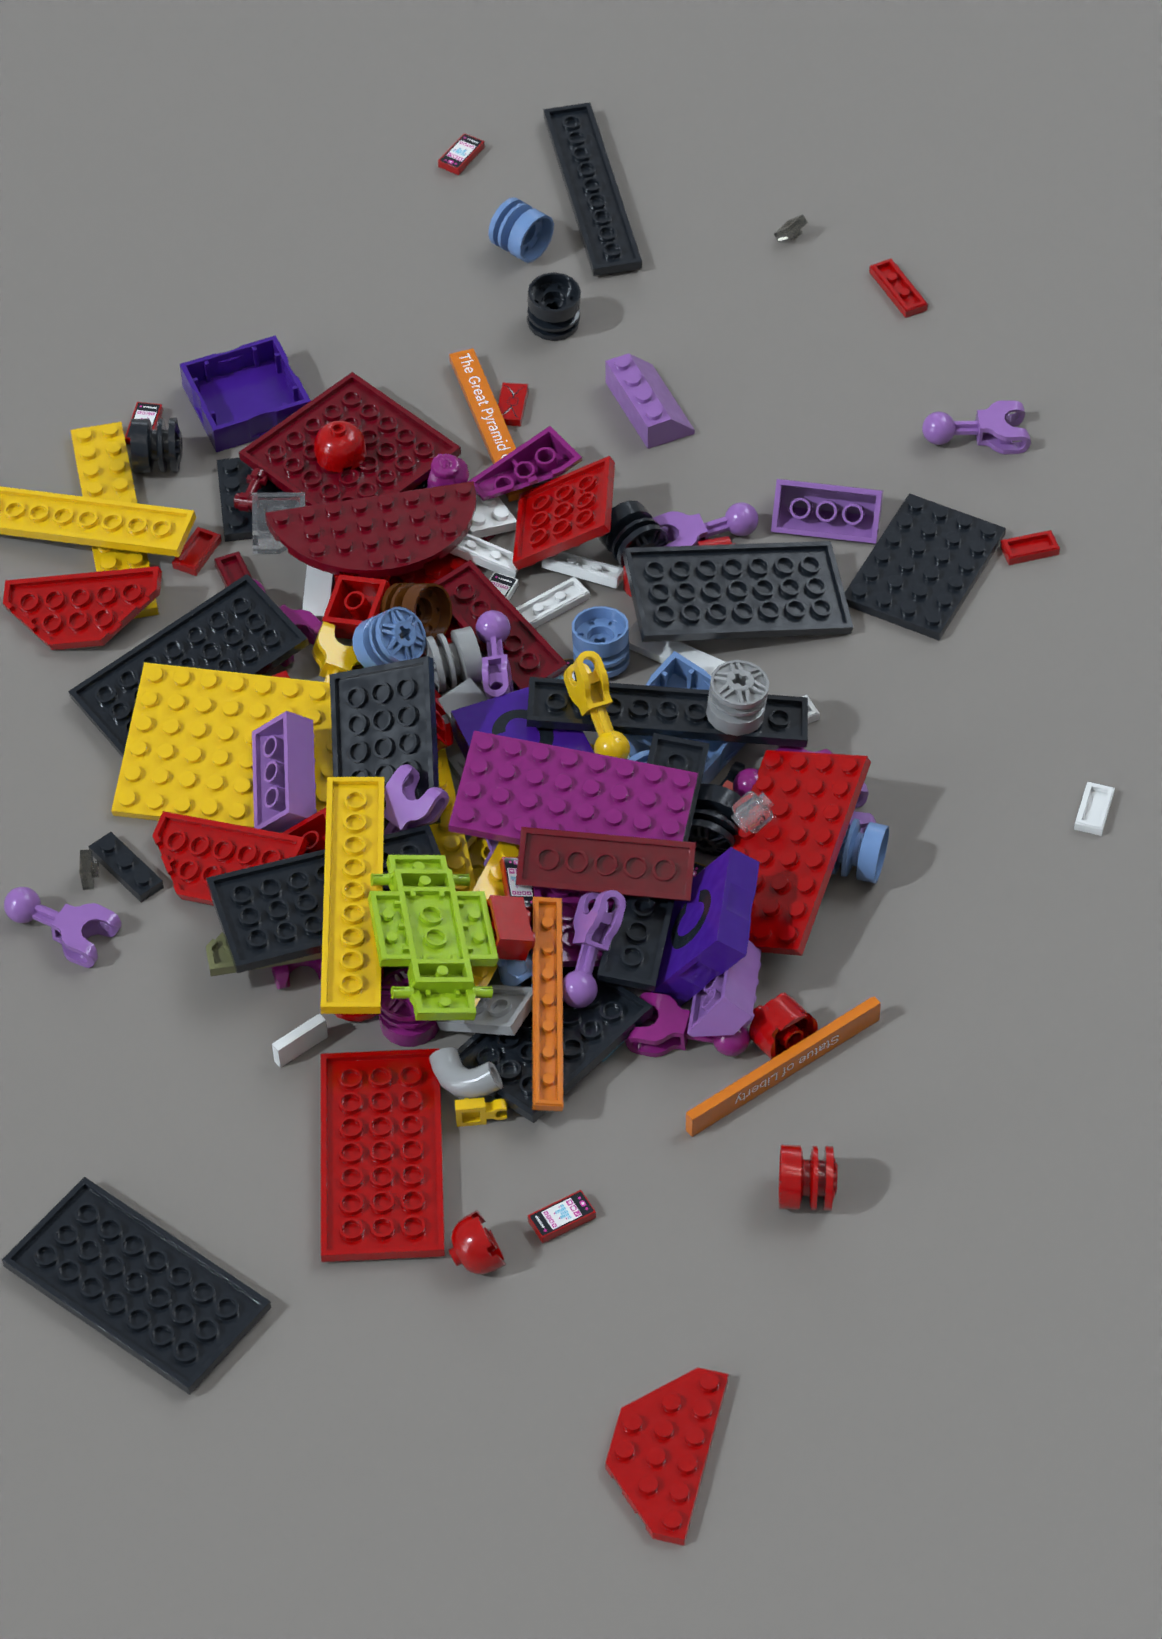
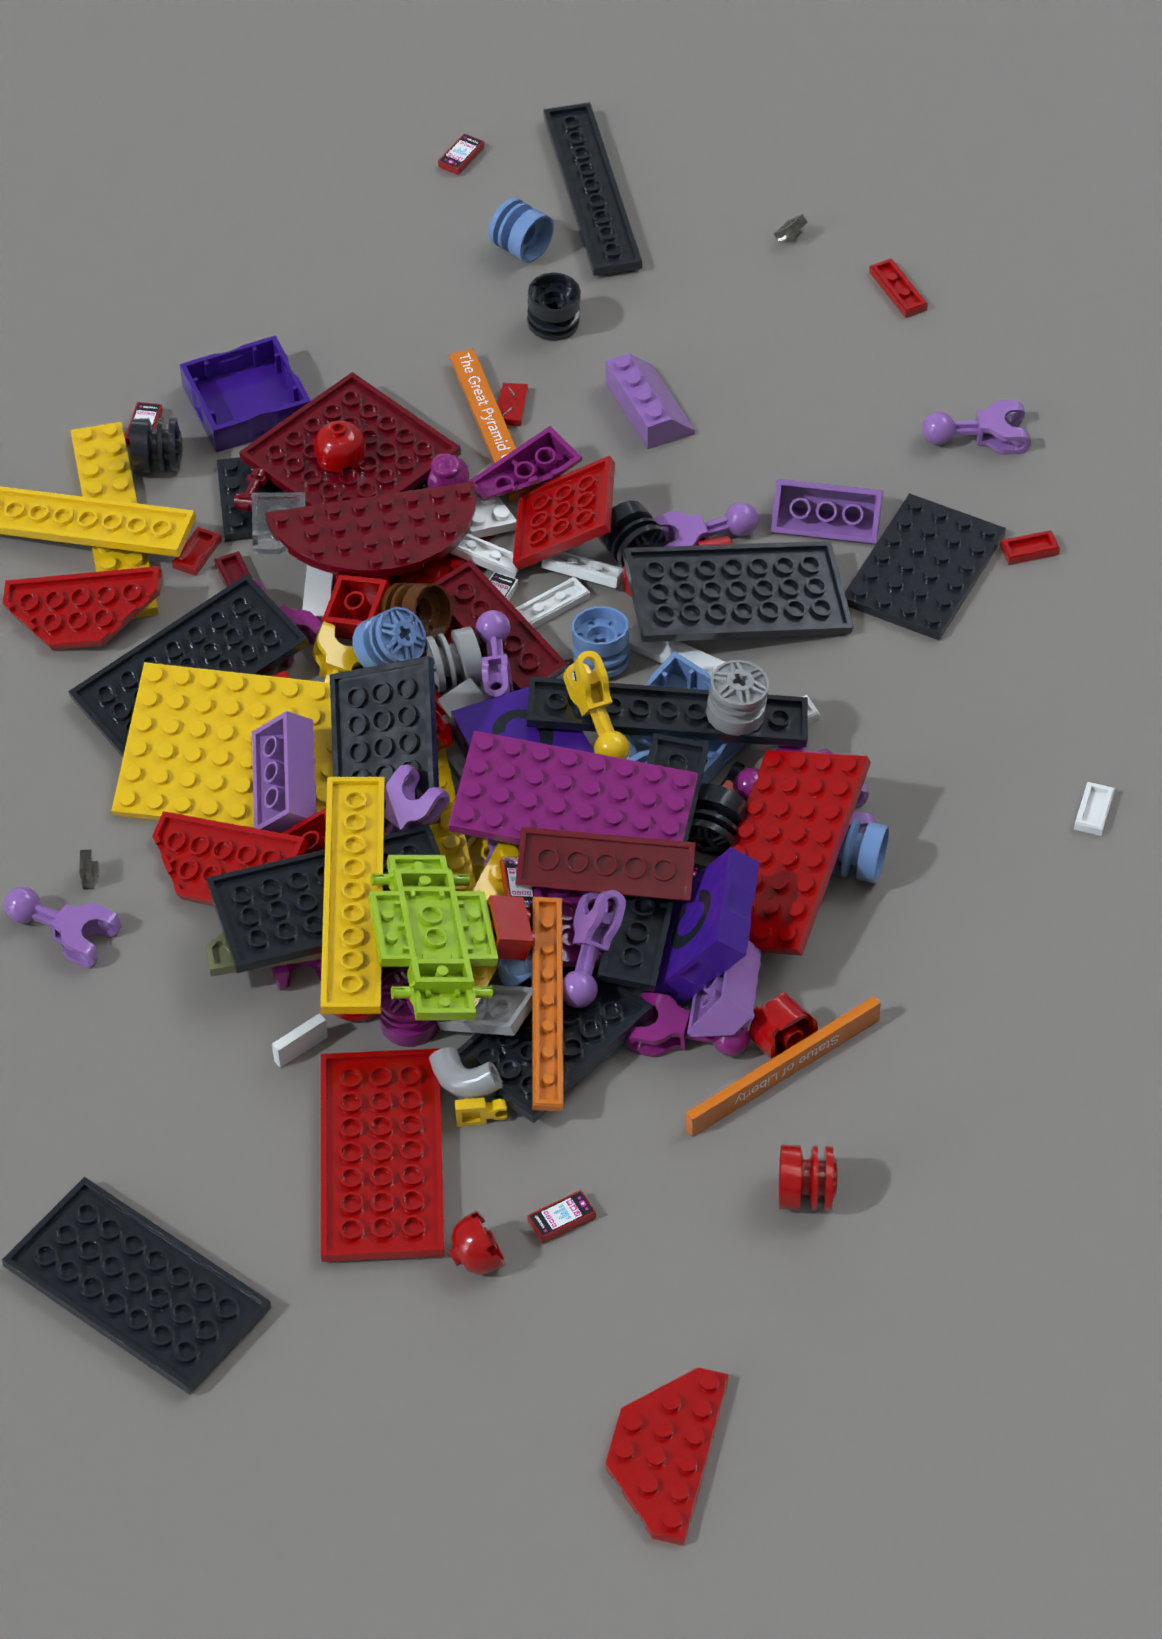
black plate [88,832,164,903] -> none
clear head [731,791,774,833] -> none

